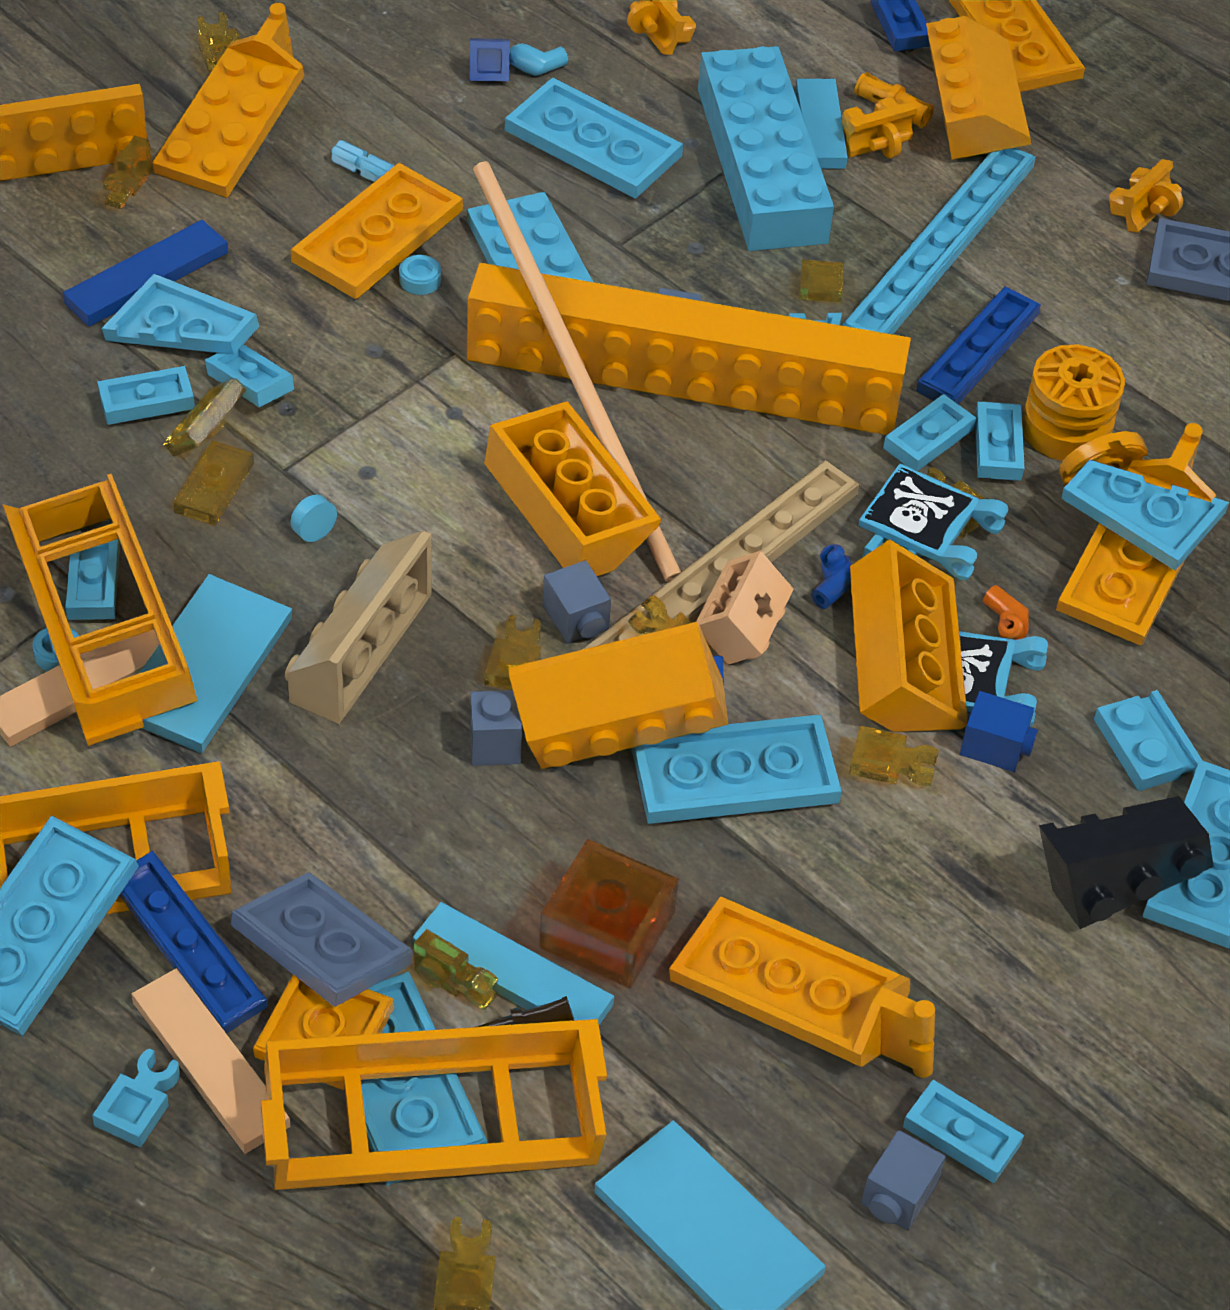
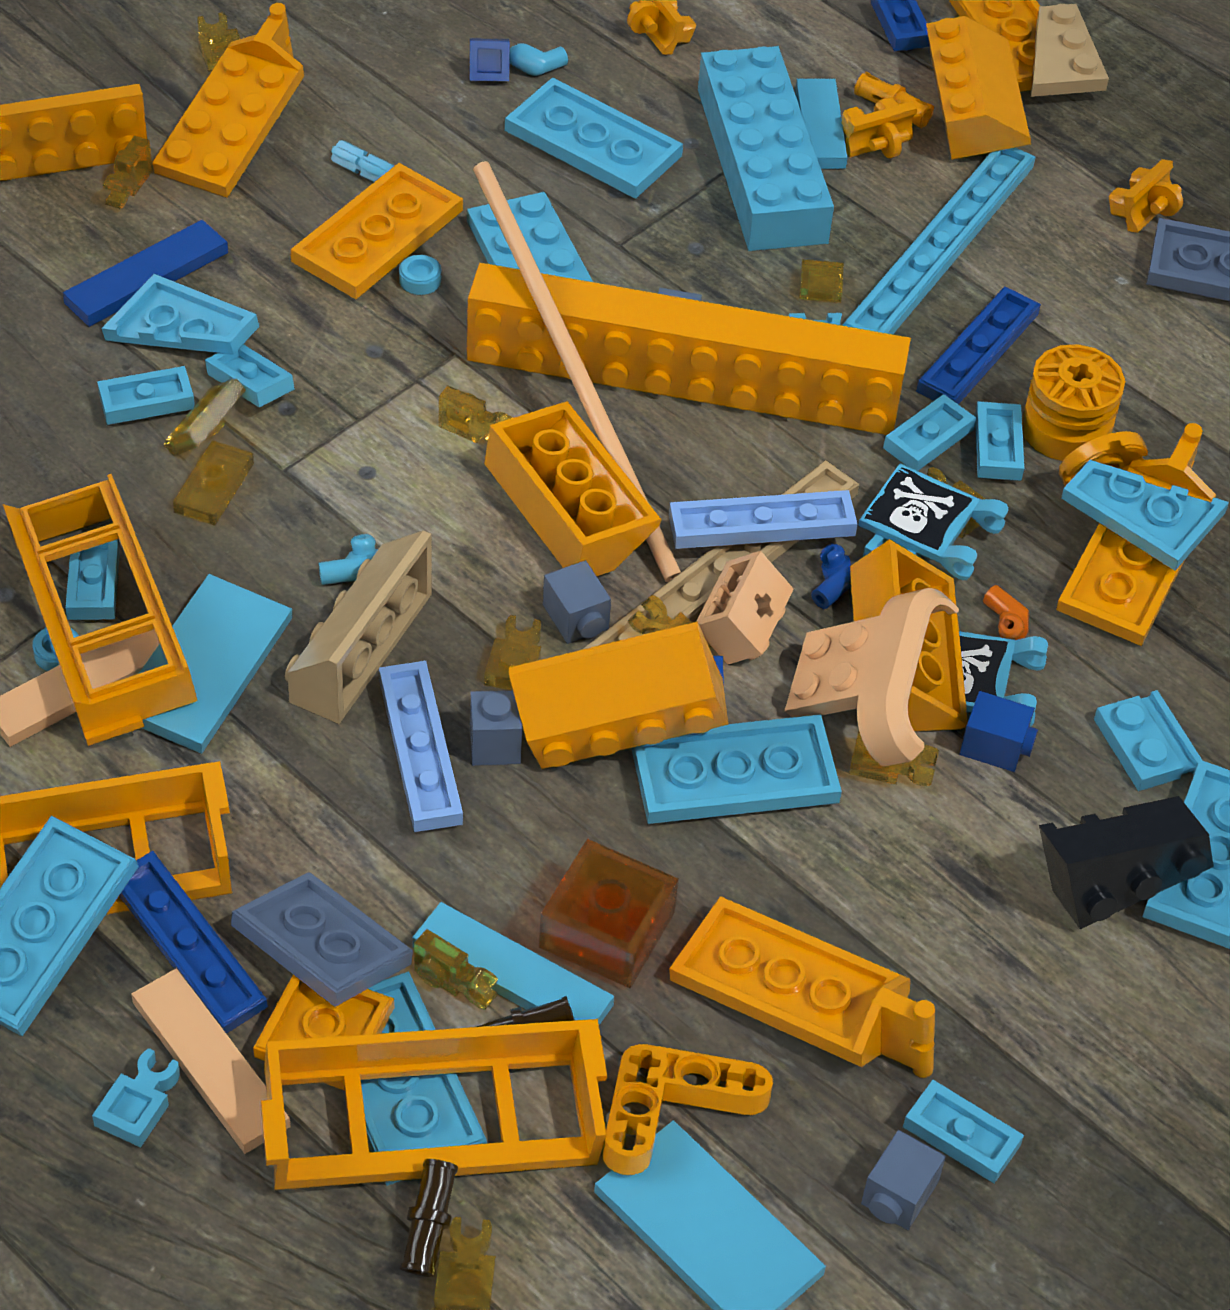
medium azure tile [290,494,337,542] -> none
none -> medium azure arm [318,534,378,585]
none -> light blue plate [379,661,463,832]
none -> dark brown pin [400,1159,458,1277]
none -> clear yellow plate [439,385,512,443]
none -> light orange beam [603,1044,773,1175]
none -> light blue plate [669,490,857,549]
none -> light nougat piece [785,588,959,767]
none -> tan wing [1031,4,1109,97]

